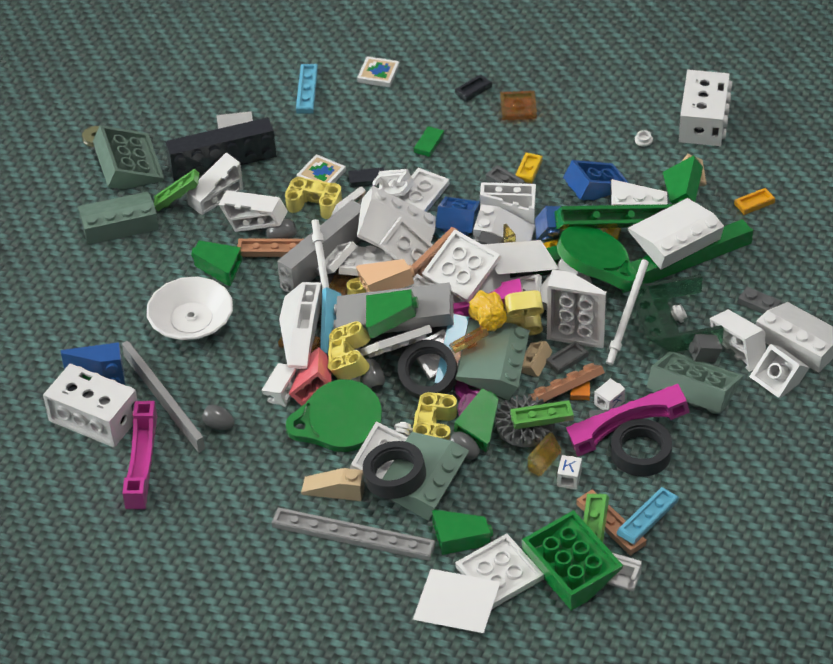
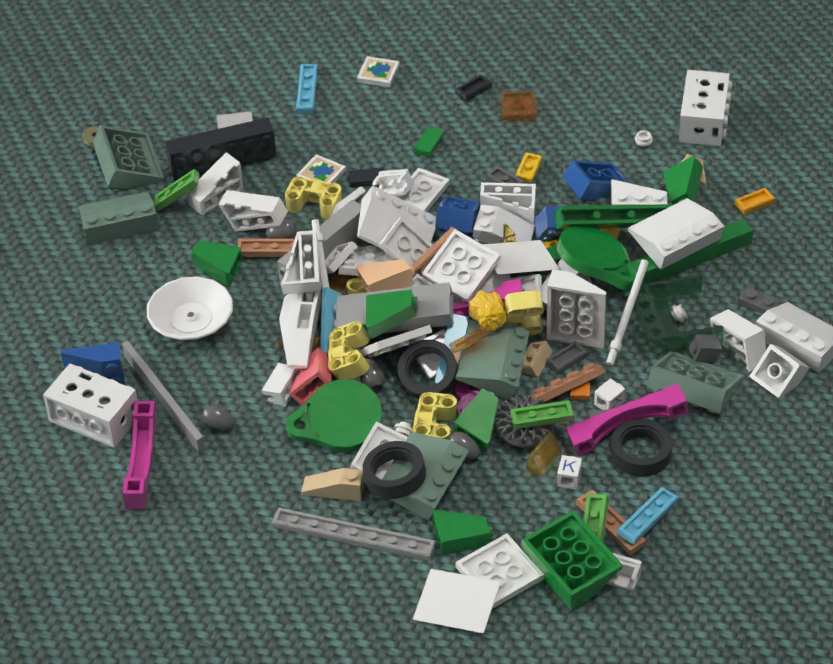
none -> white wedge [281,230,321,294]

